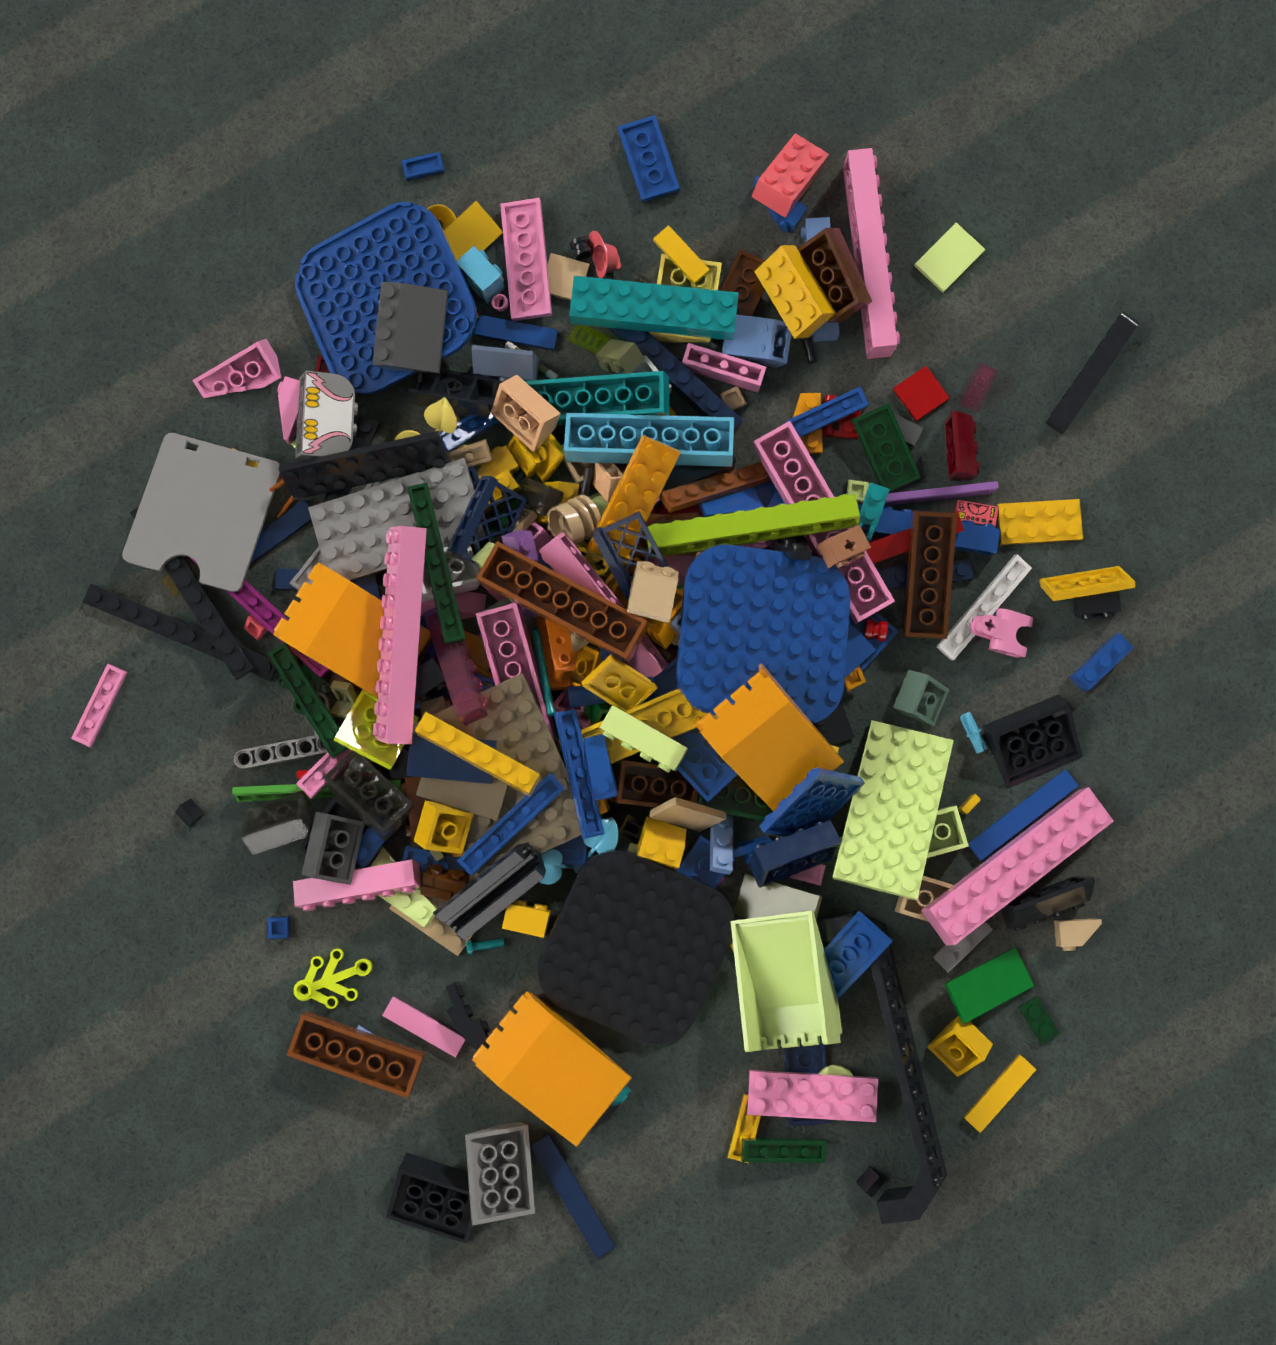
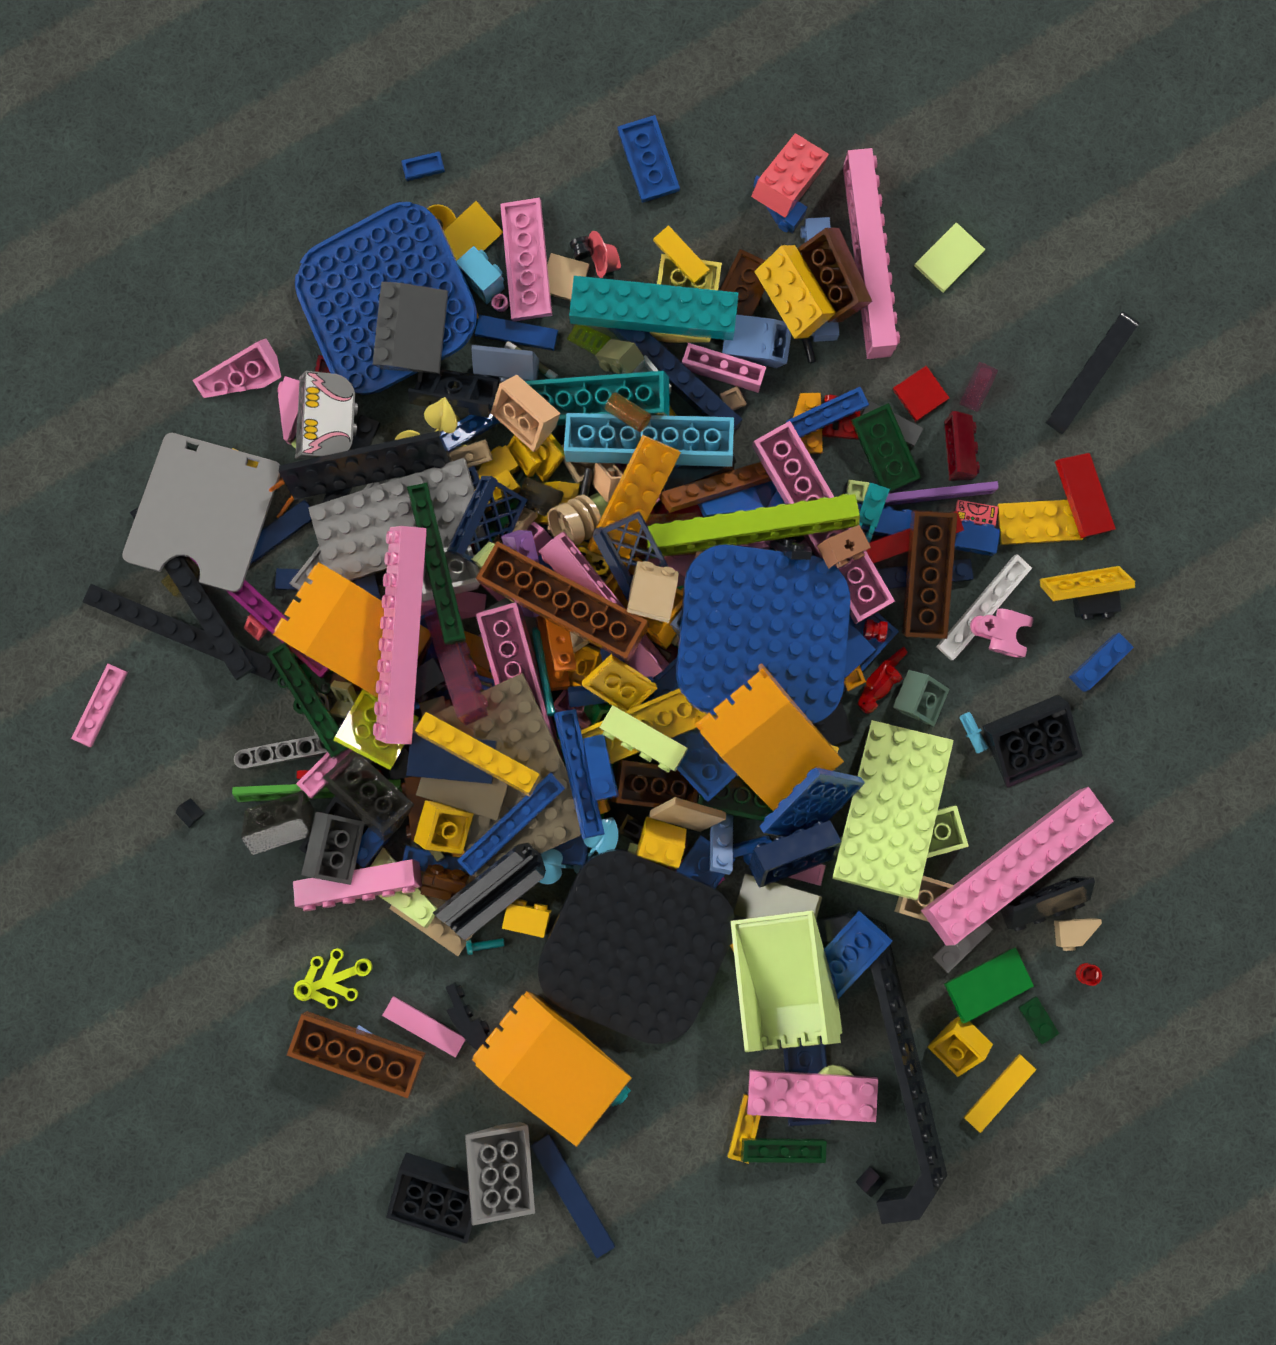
blue tile [267,916,290,939] -> none
yellow tile [958,794,980,814] -> none
blue tile [968,769,1079,861] -> none
none -> clear orange pin [605,392,651,432]
none -> red animal [857,647,908,713]
none -> red tile [1055,453,1116,538]
none -> red wheel [1076,963,1102,986]

